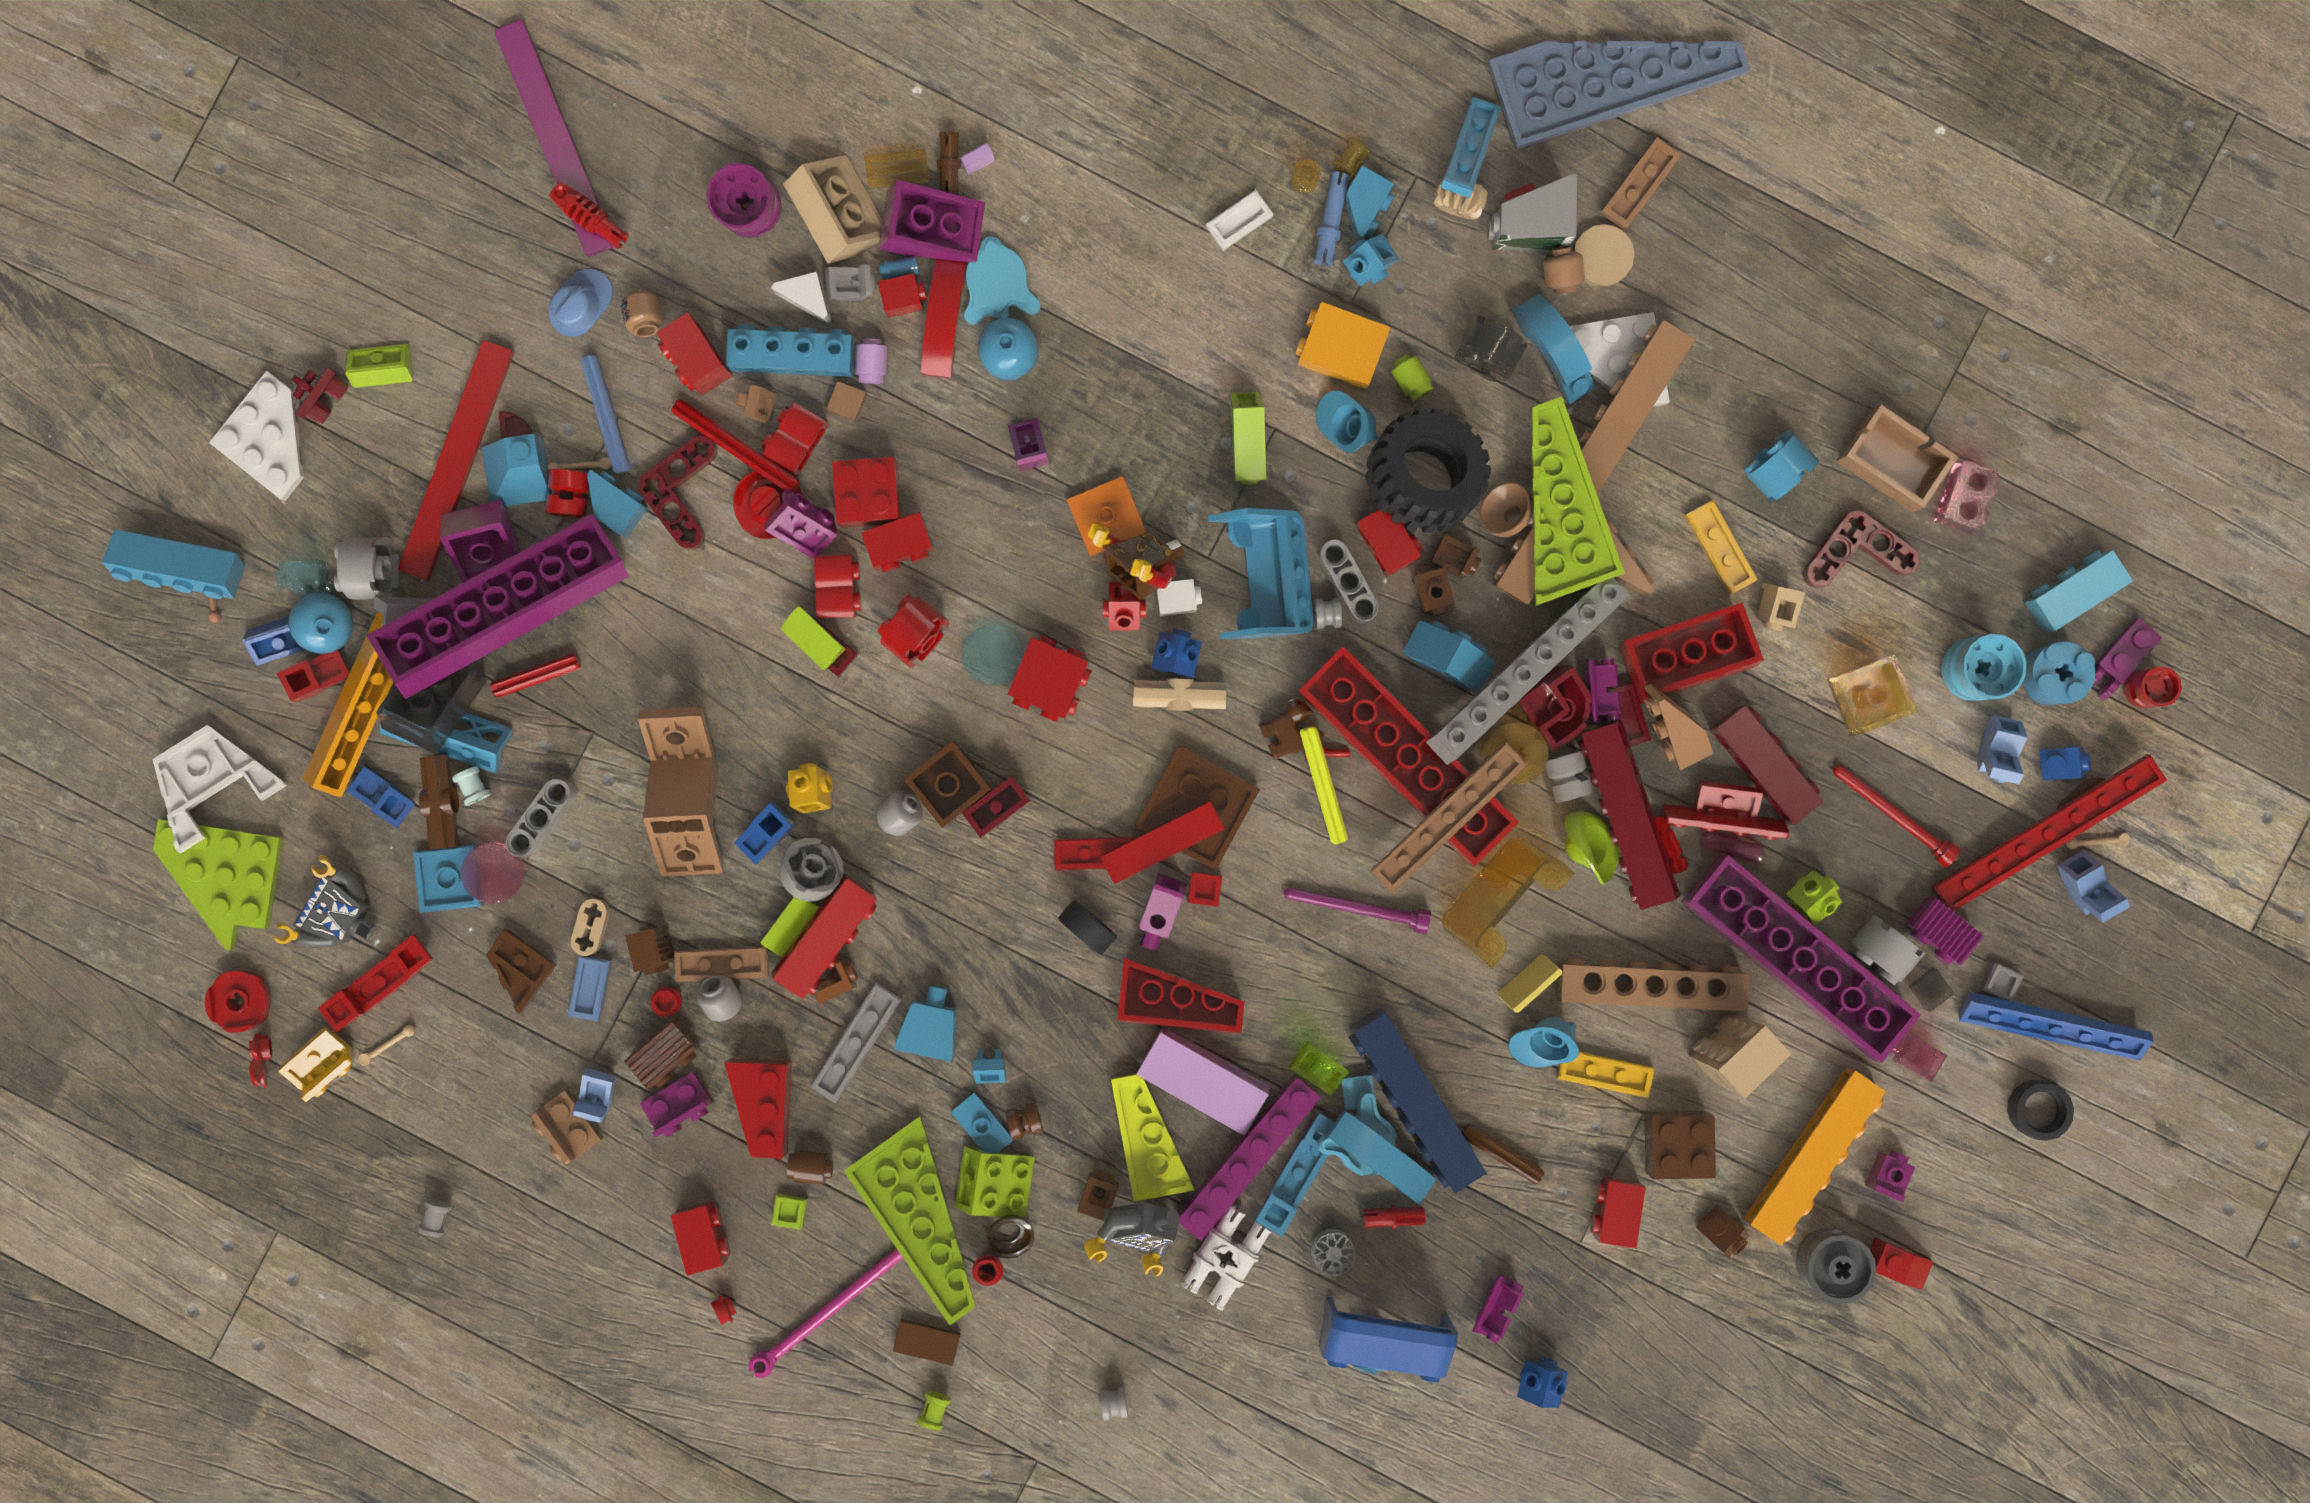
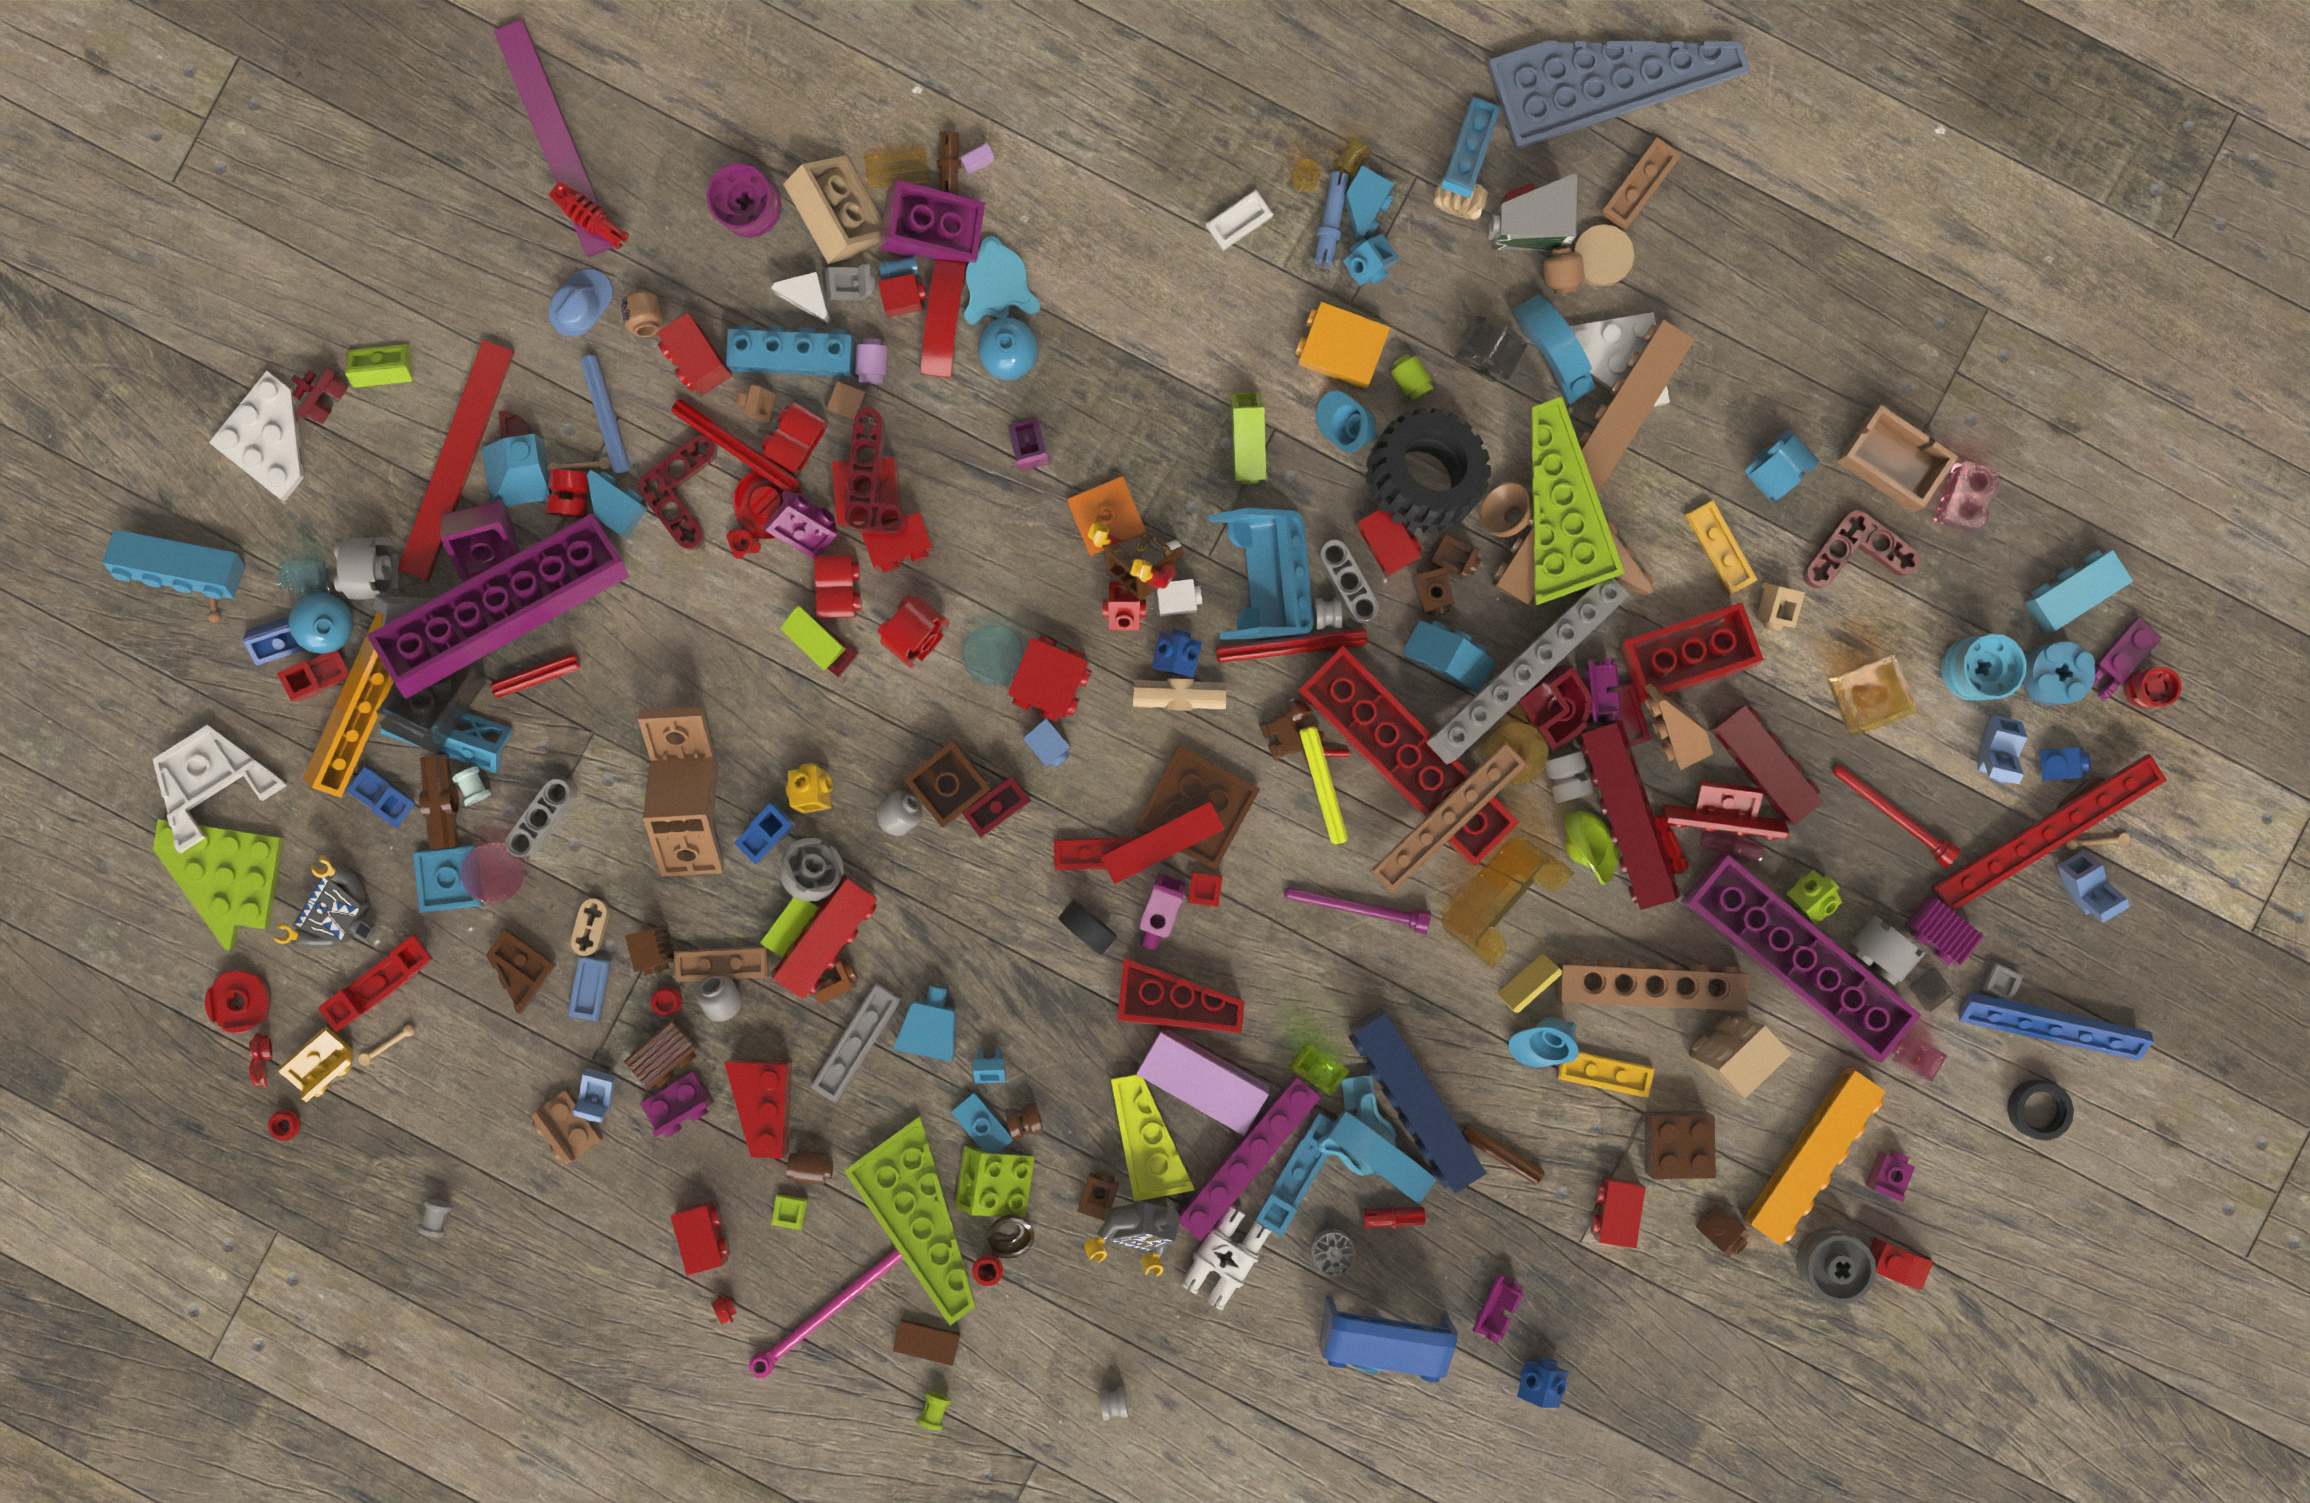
none -> red plate [268,1109,301,1141]
none -> red plate [726,524,761,559]
none -> dark red beam [844,407,907,536]
none -> medium blue brick [1023,719,1071,768]
none -> red axle [1216,628,1368,663]

